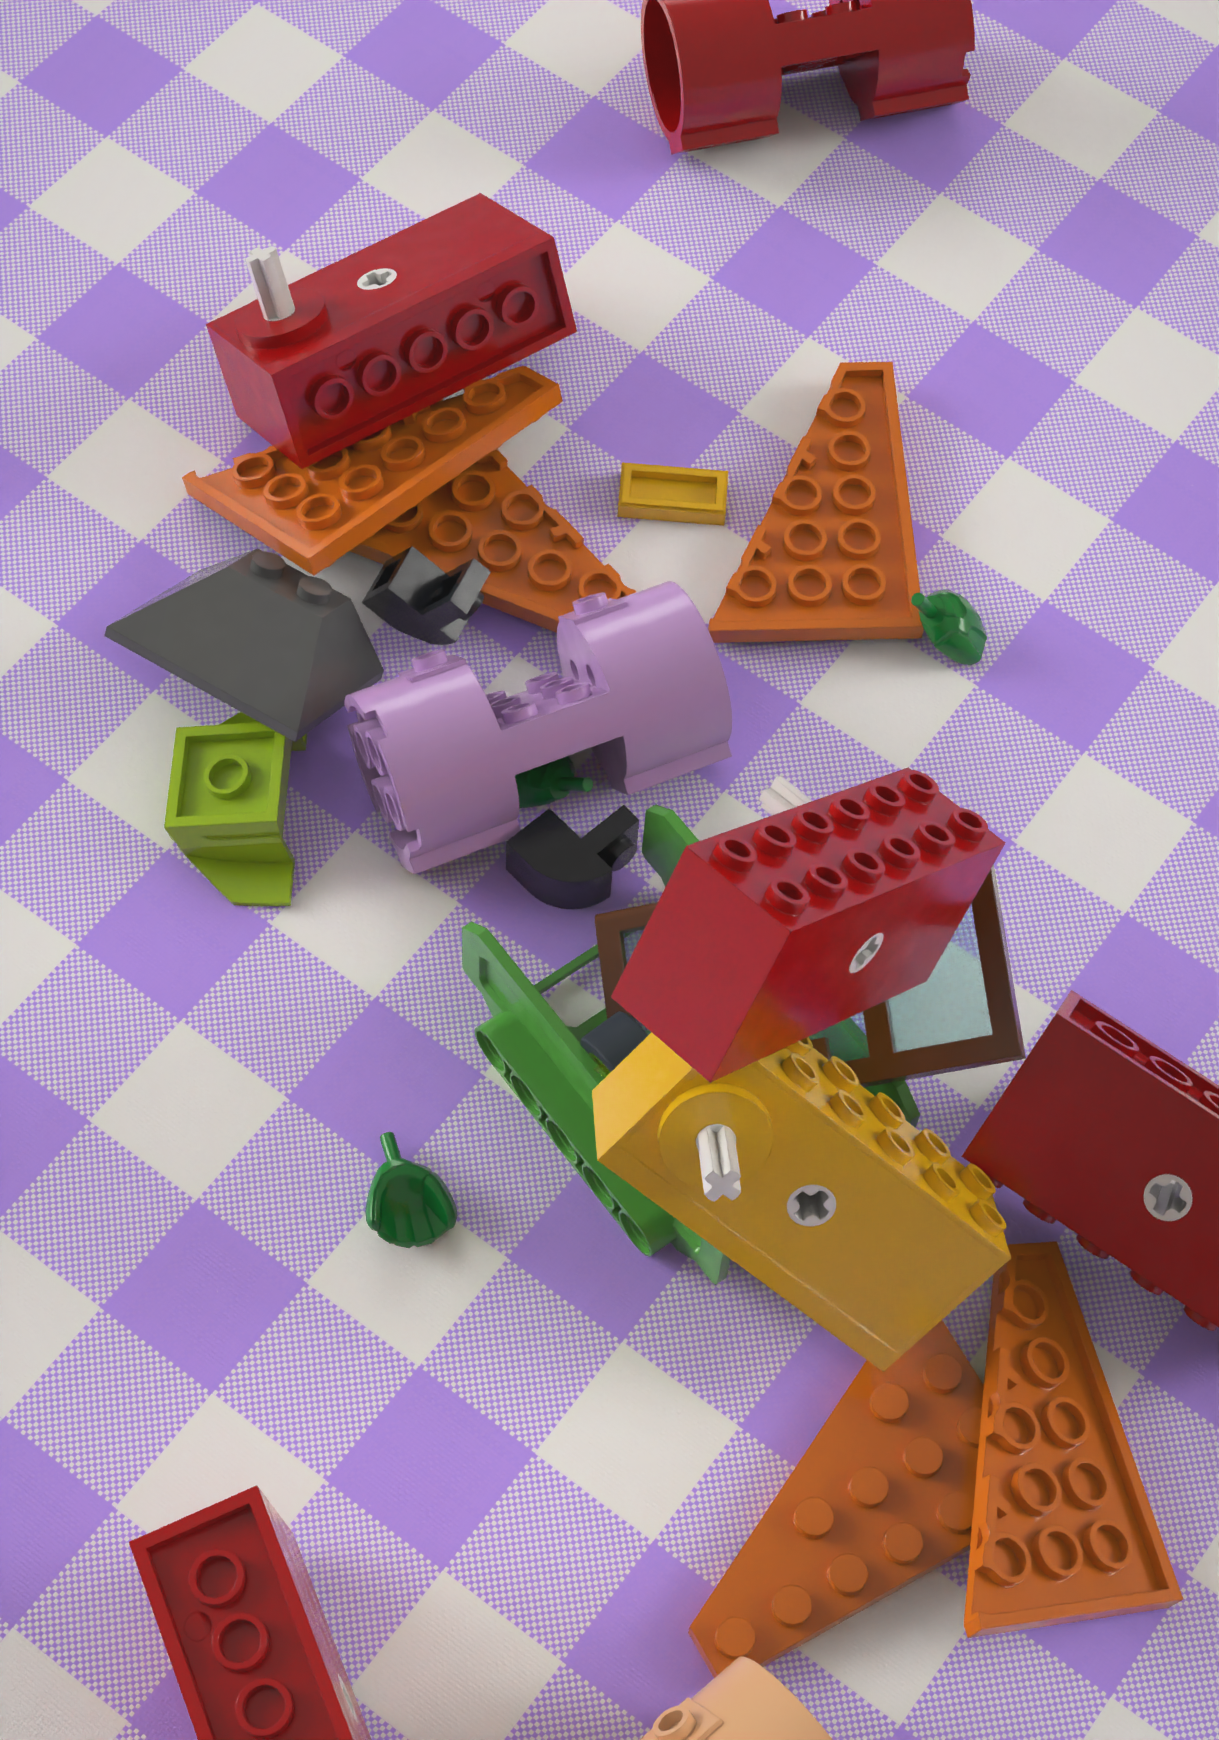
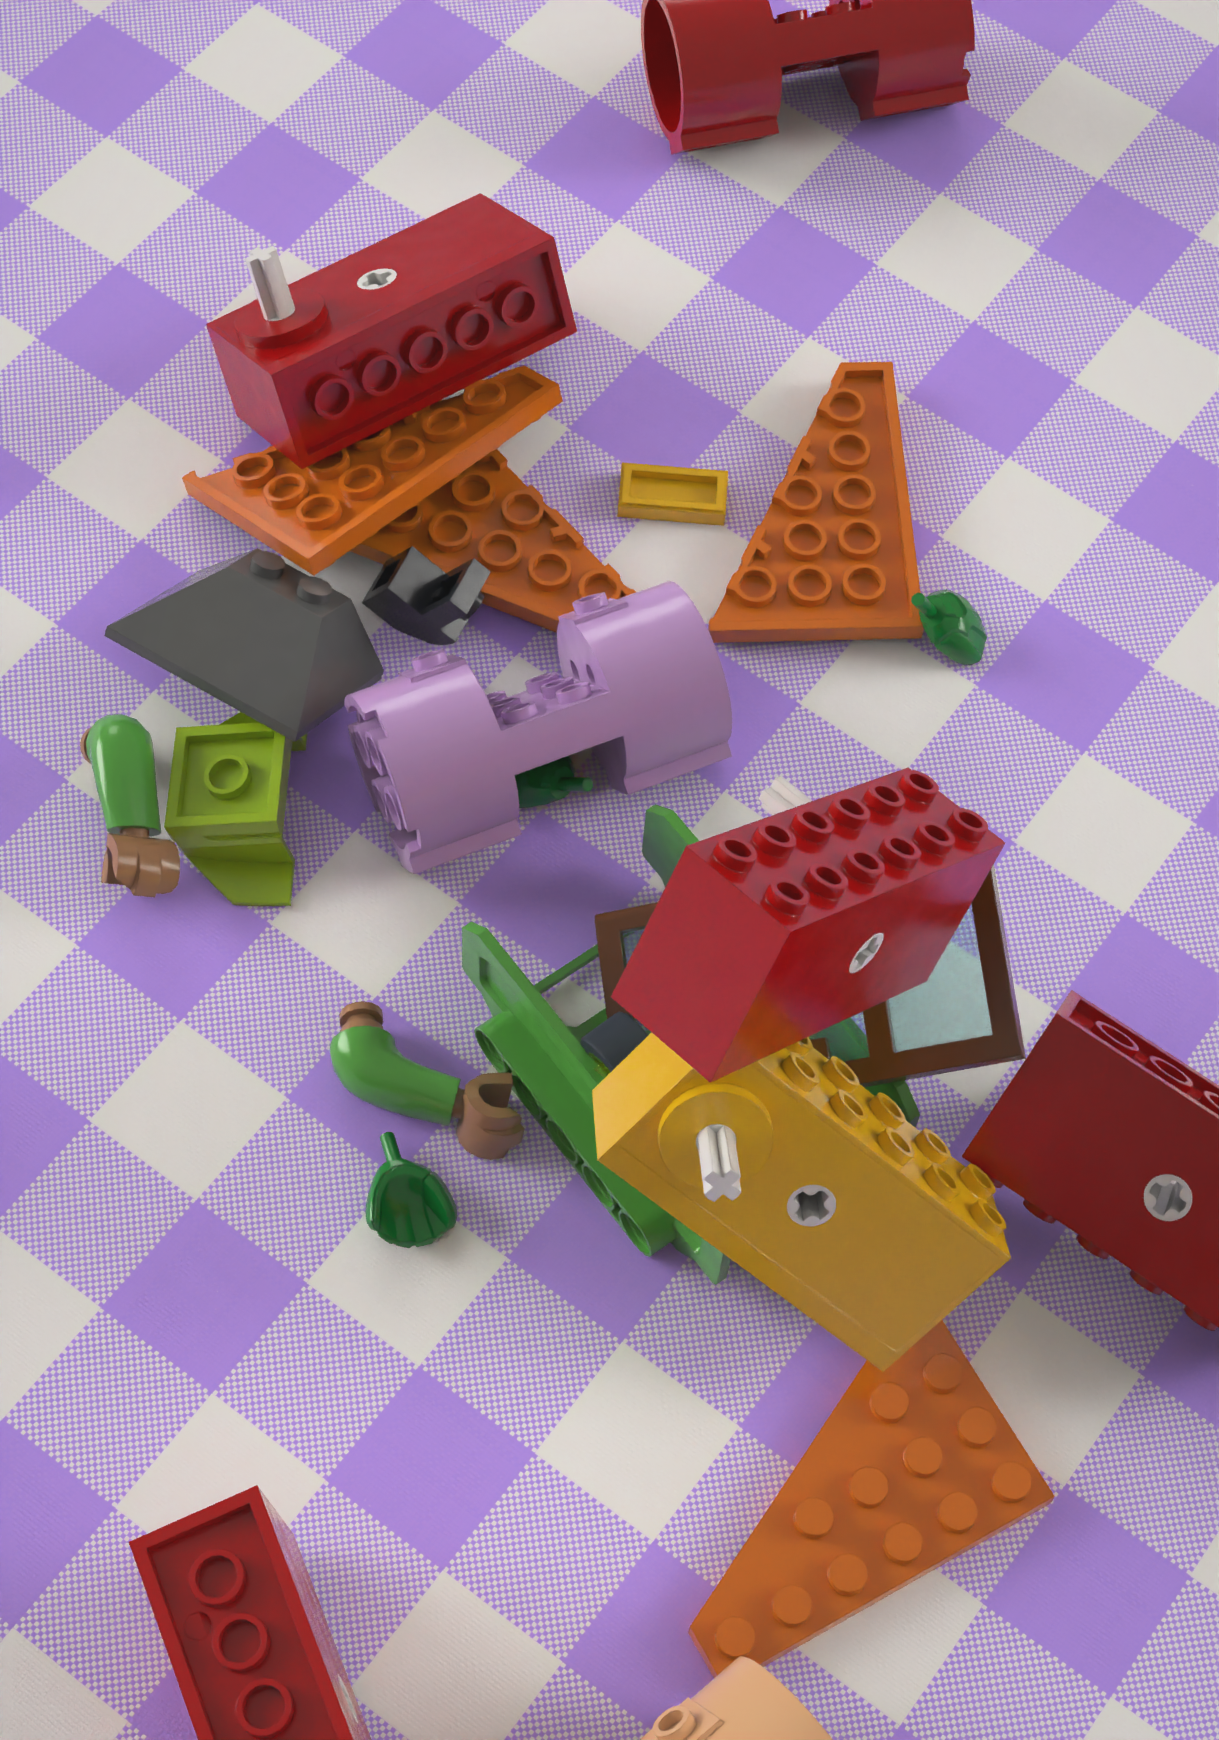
black brick [506,805,639,909] -> none
orange wing [964,1241,1184,1638] -> none
none -> bright green piece [80,714,180,898]
none -> piece [330,1001,525,1160]

